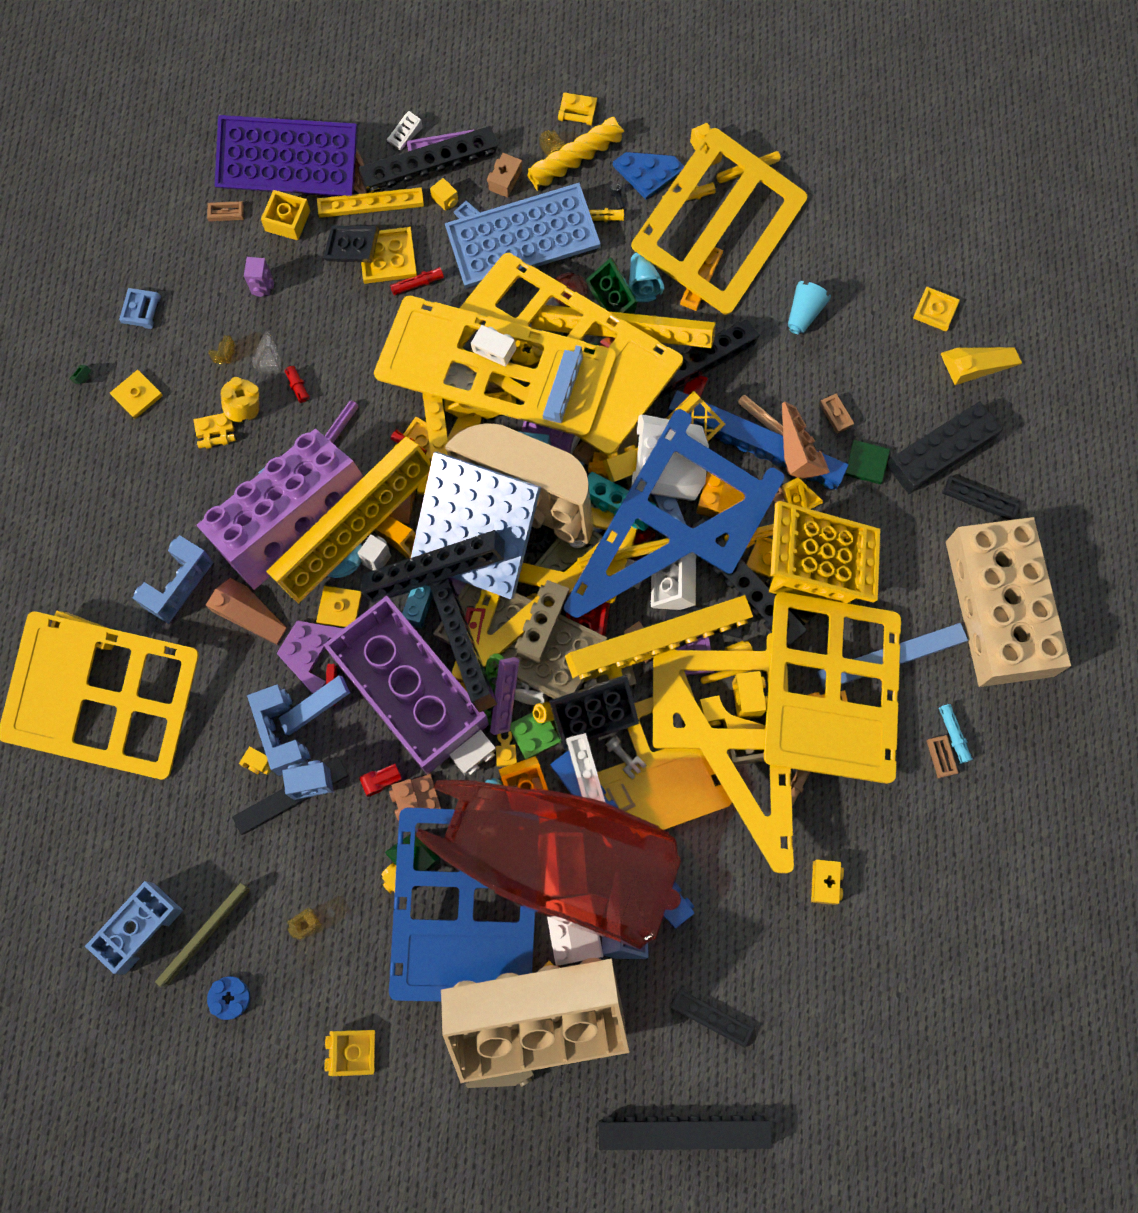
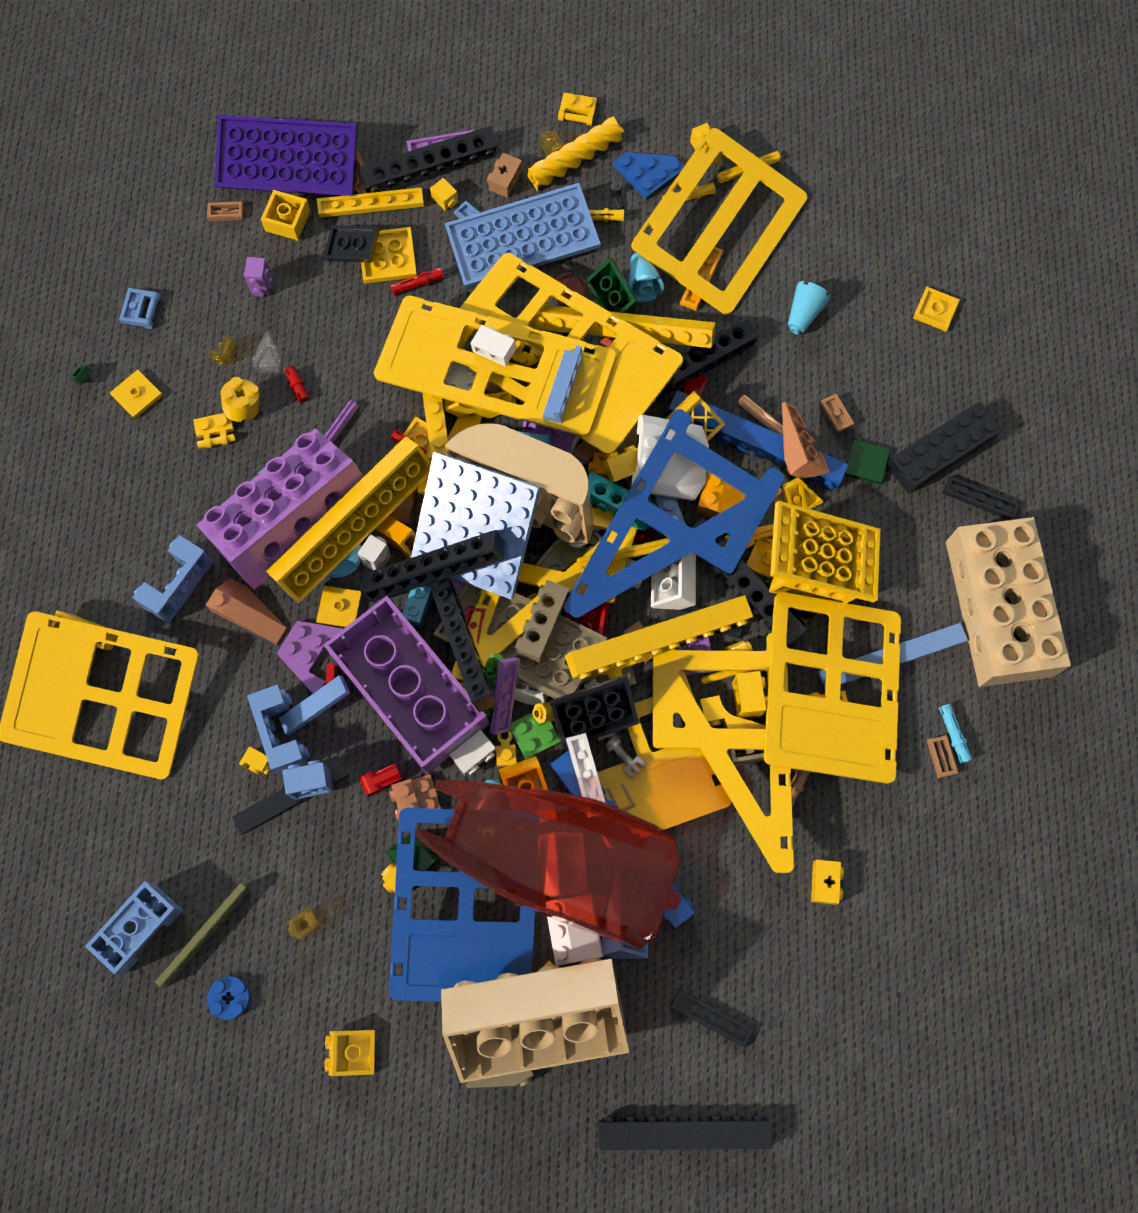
white slope [387,111,423,151] -> none
yellow wedge [941,347,1022,385] -> none

